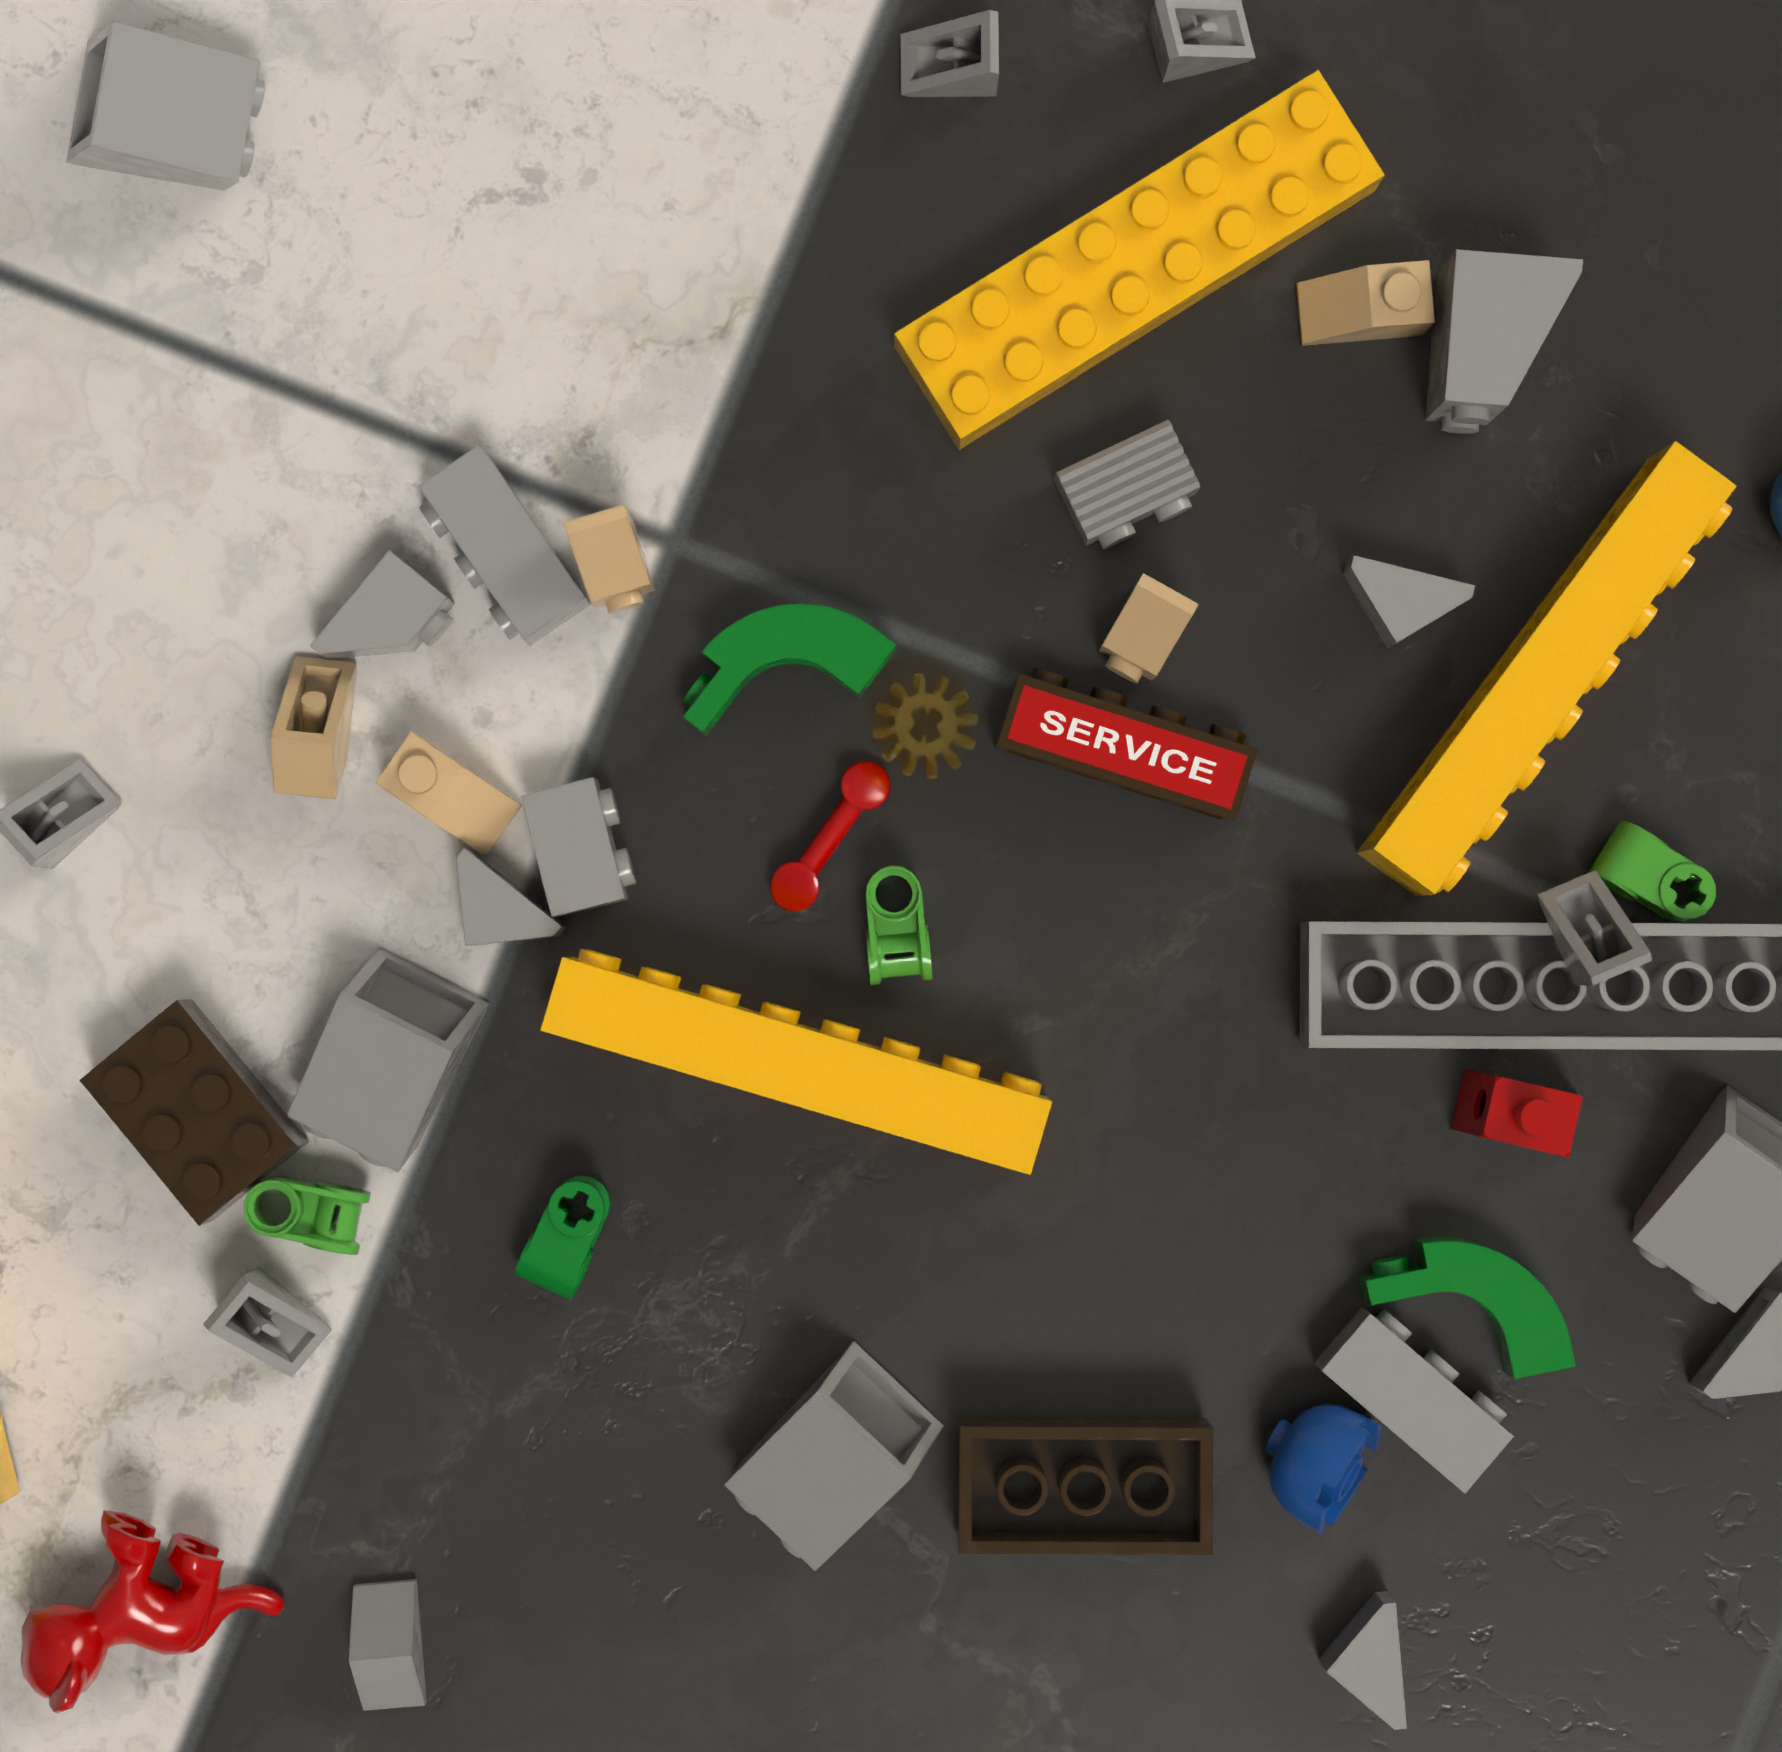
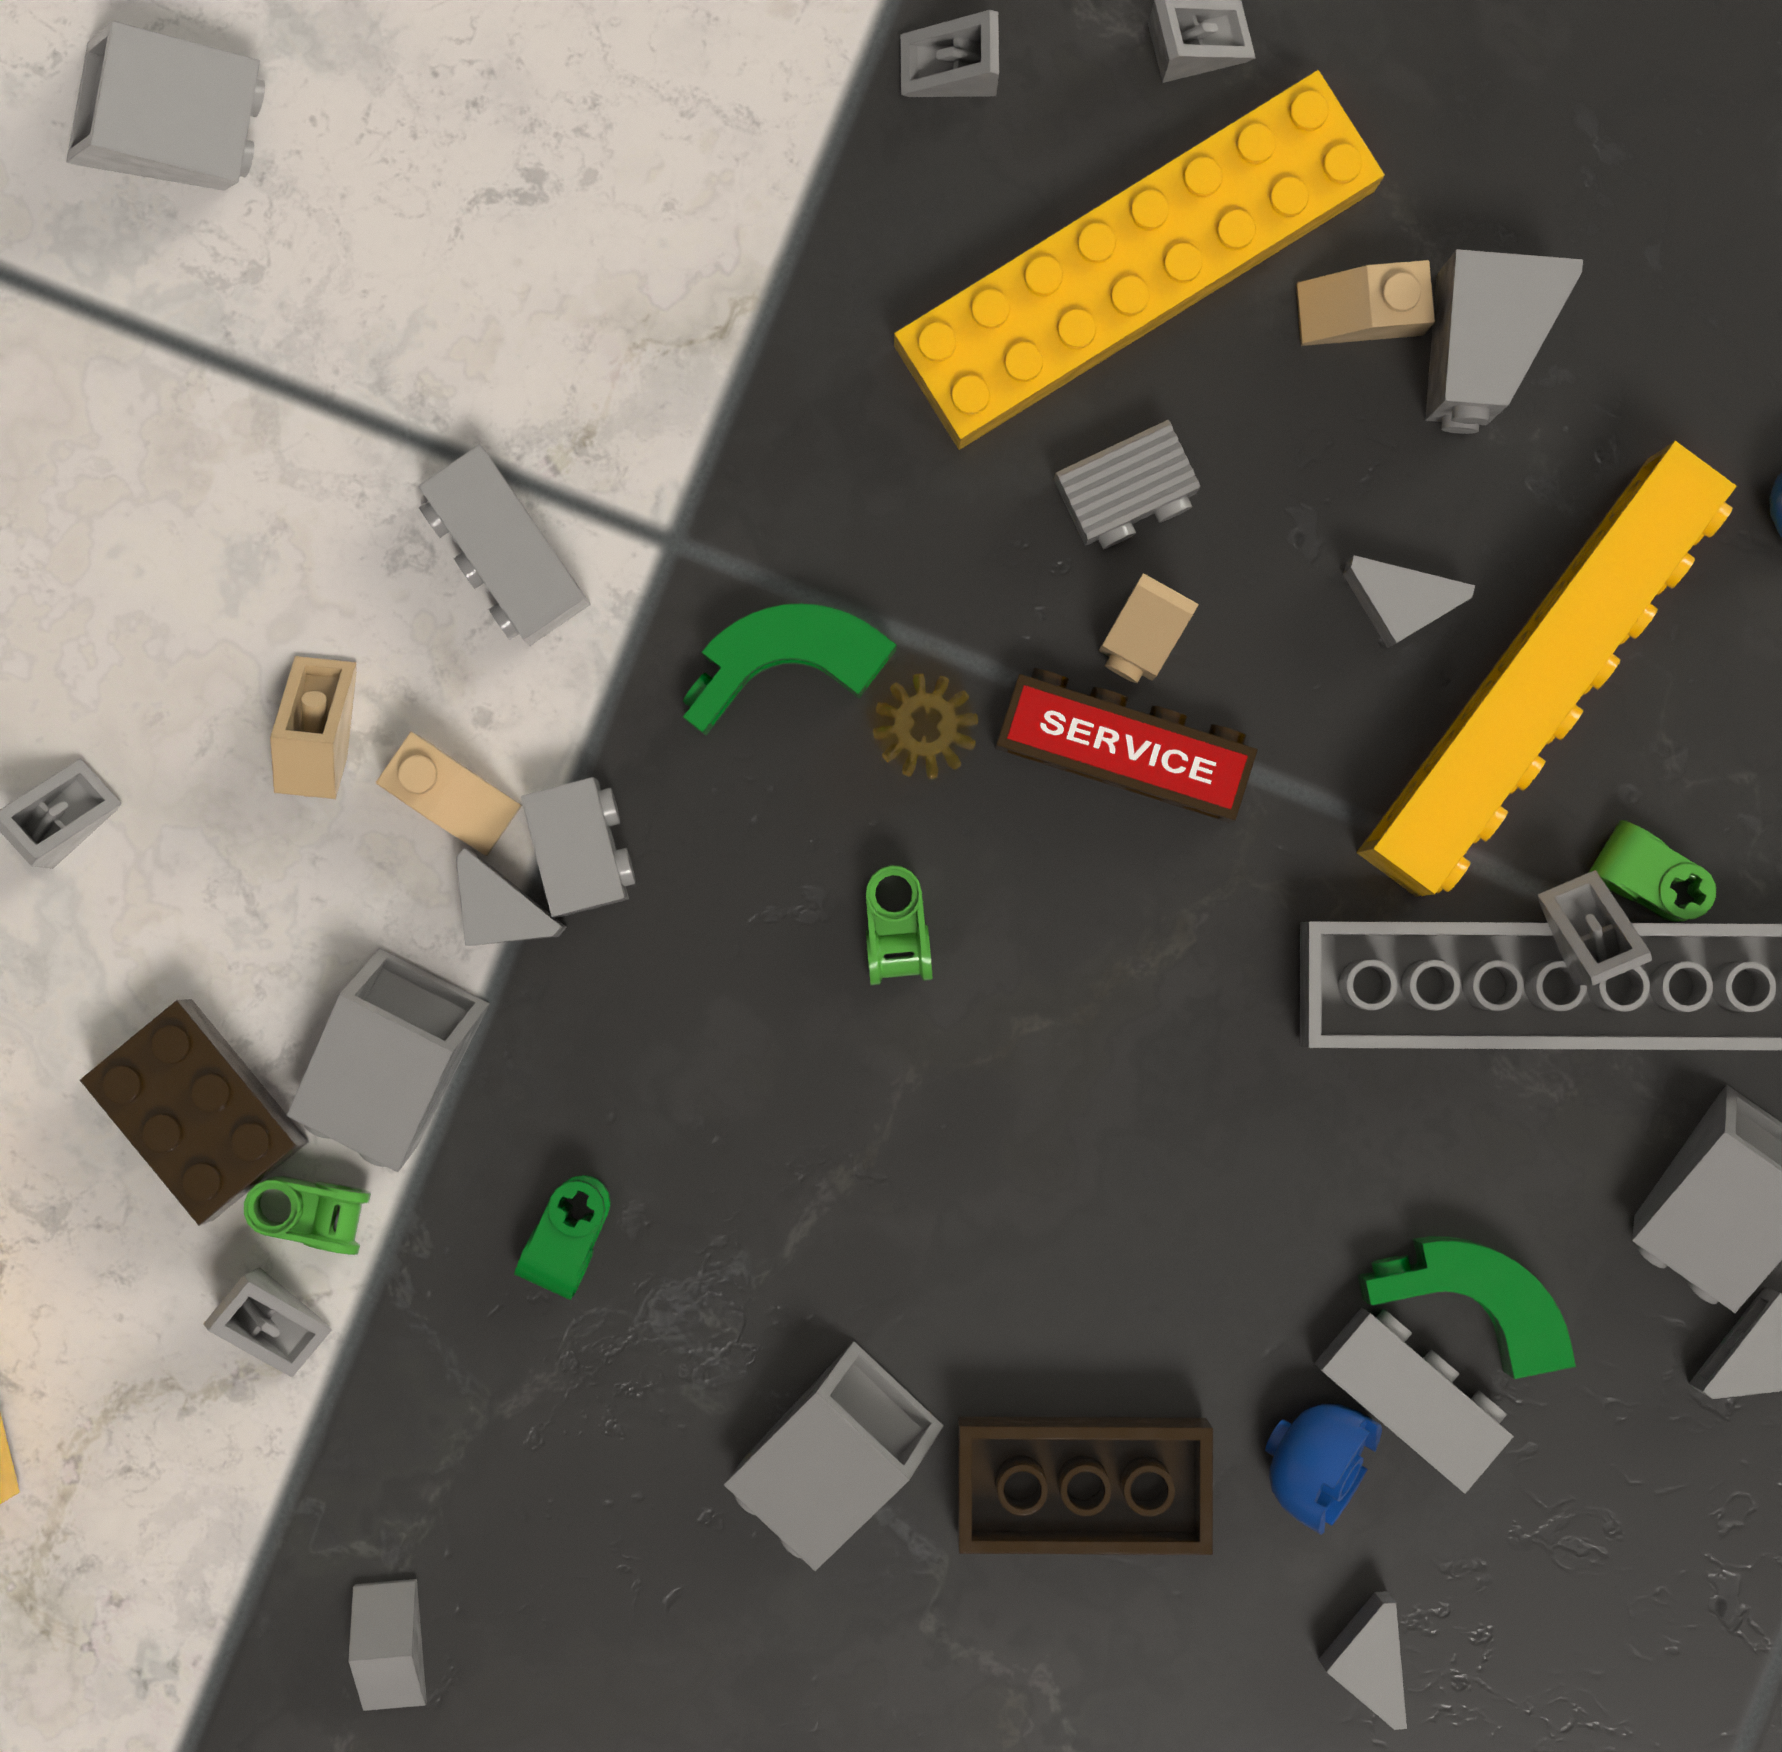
red animal [21,1510,284,1713] -> none
light grey slope [310,550,454,659] -> none
yellow brick [540,949,1052,1175] -> none
tan slope [563,504,655,614] -> none
red bar [770,761,890,912] -> none
red torso [1450,1069,1583,1158] -> none

